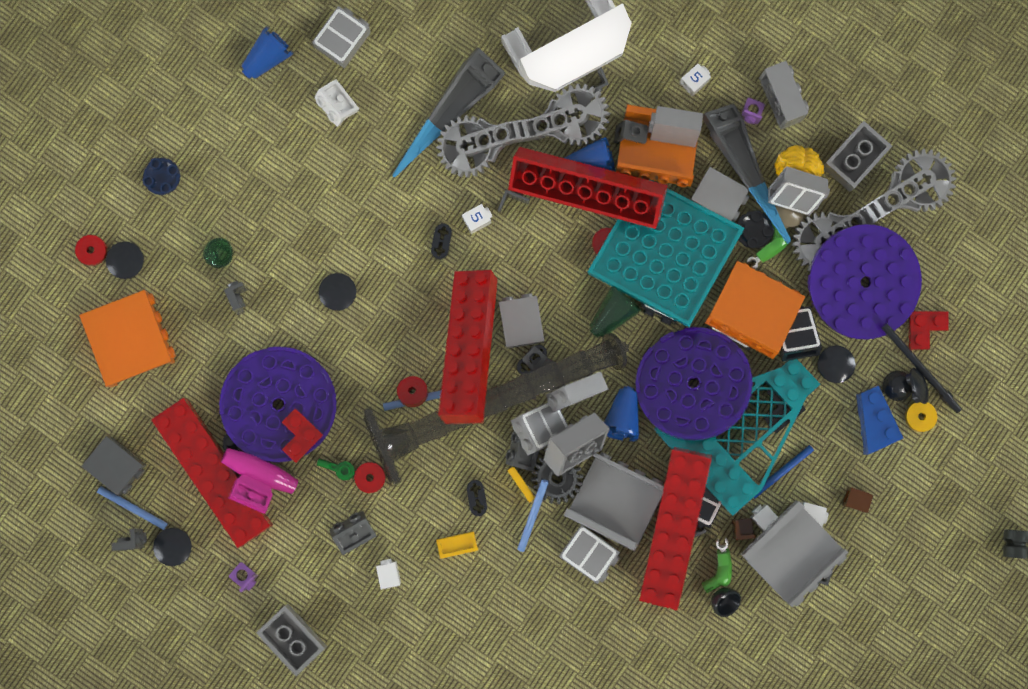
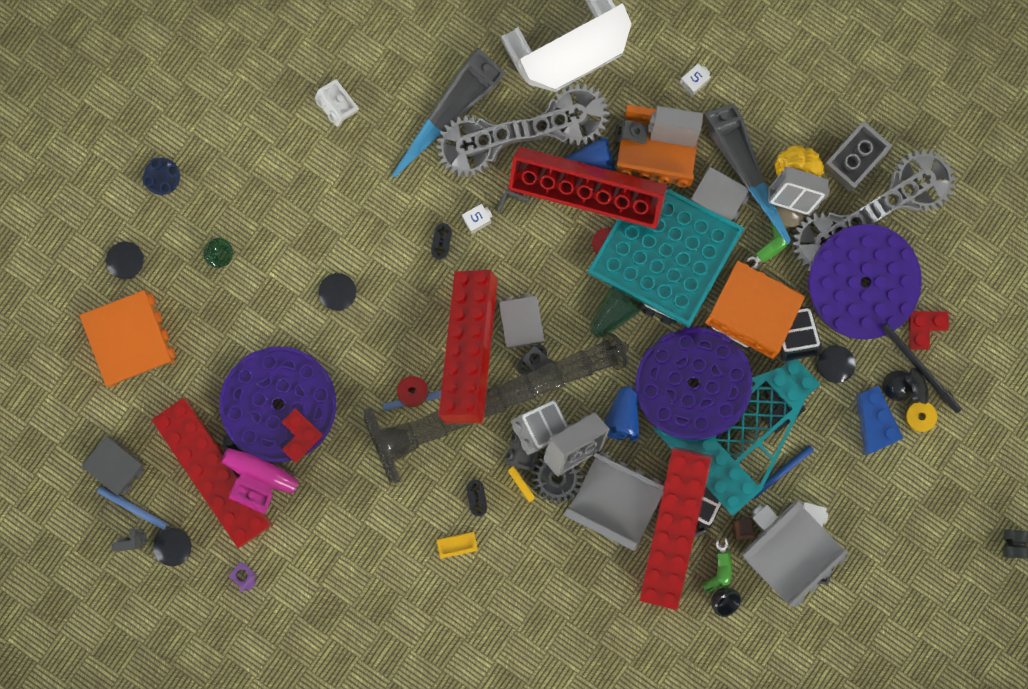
red piece [75,235,107,266] -> none
dark grey bracket [224,281,247,315] -> none
blue cone [241,26,294,79] -> none
light grey brick [256,604,327,676] -> none
light grey brick [312,6,371,69] -> none
green plate [317,458,355,481] -> none
dark grey bracket [330,511,376,555] -> none
red piece [354,462,386,493] -> none
white brick [376,559,401,589] -> none
medium blue bar [517,479,549,552] -> none
light grey brick [546,372,608,413] -> none
light grey brick [559,525,620,584] -> none
dark grey bracket [588,67,609,94] -> none
black dish [737,210,774,249] -> none
medium lavender bracket [741,98,765,124] -> none
light grey brick [759,61,809,130] -> none
reddish brown panel [842,487,874,513] -> none

